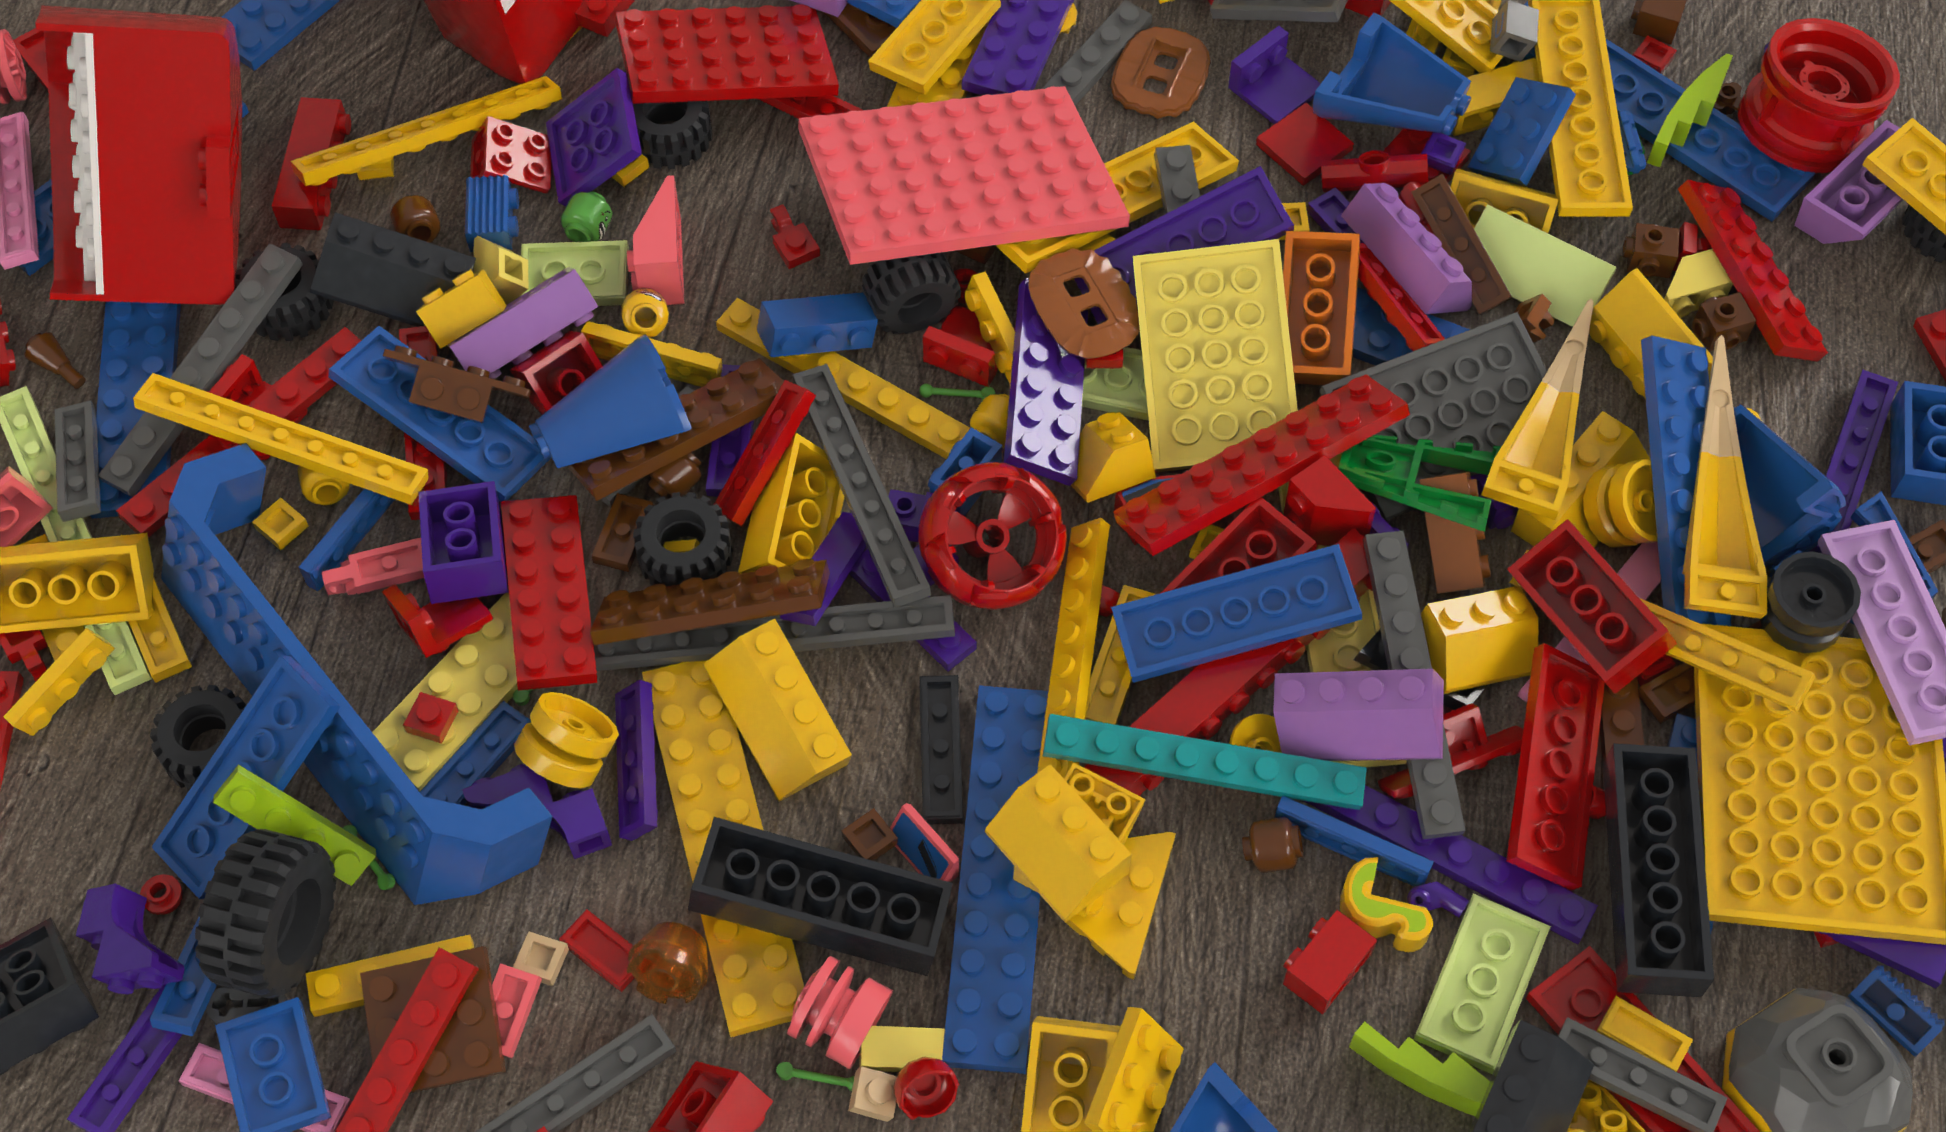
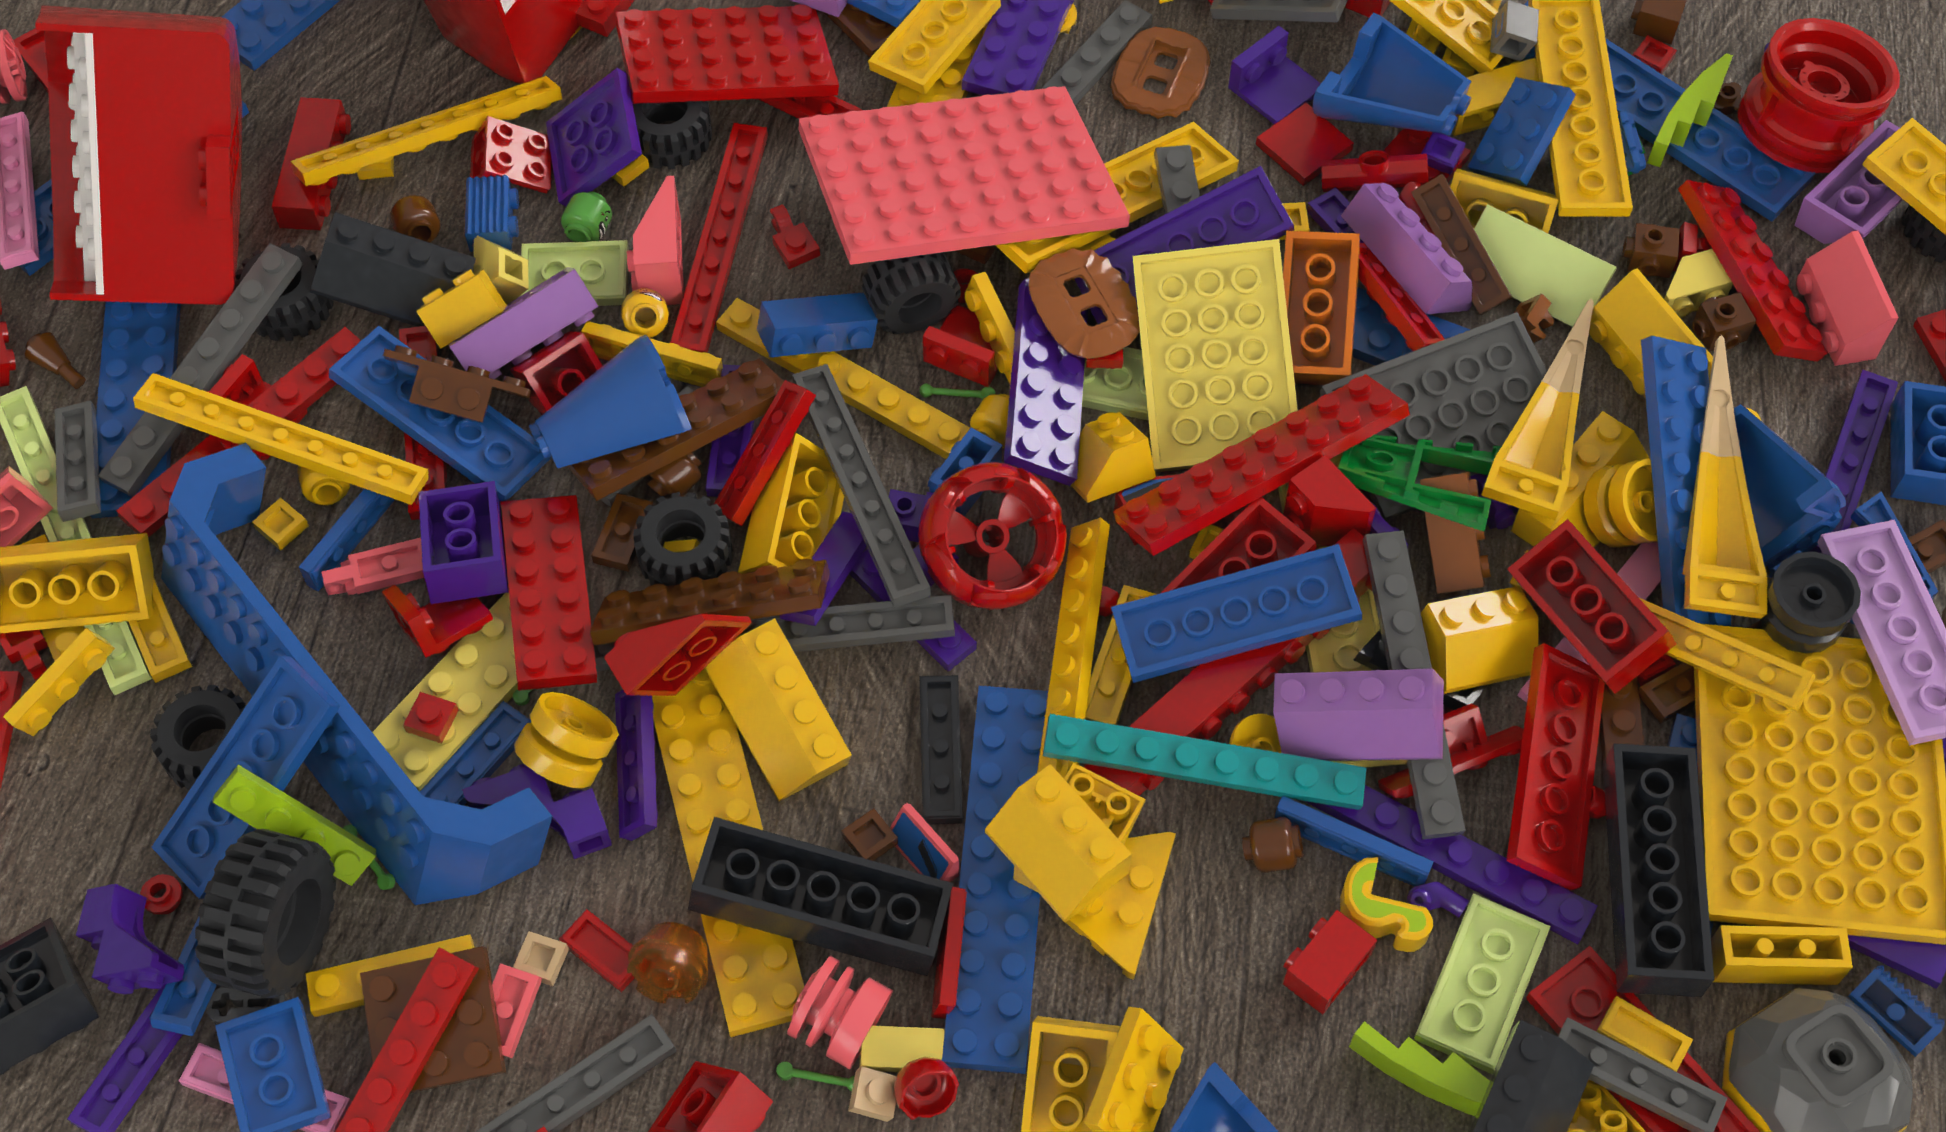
none -> red slope [604,614,752,696]
none -> red plate [670,123,768,353]
none -> red tile [931,887,967,1019]
none -> yellow brick [1711,925,1853,985]
none -> coral slope [1796,230,1899,366]

